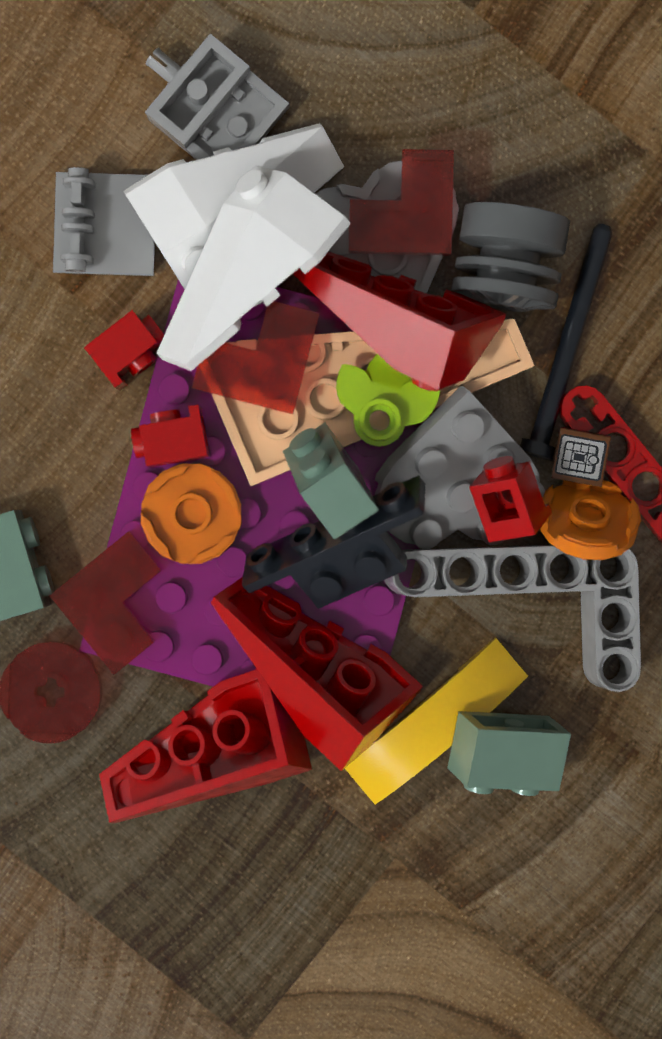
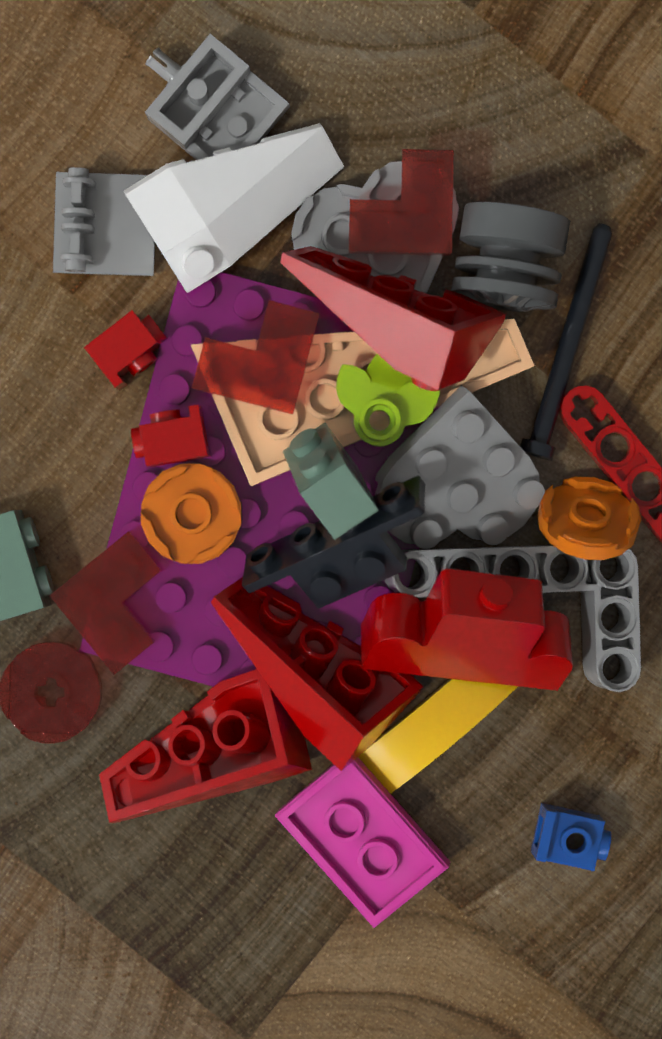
white wedge [157,165,351,371] -> none
sand green brick [447,711,571,796] -> none
red brick [469,456,552,542] -> none
tile [551,427,611,487] -> none
none -> dark pink tile [274,757,450,928]
none -> red brick [361,569,573,691]
none -> blue brick [531,803,611,871]

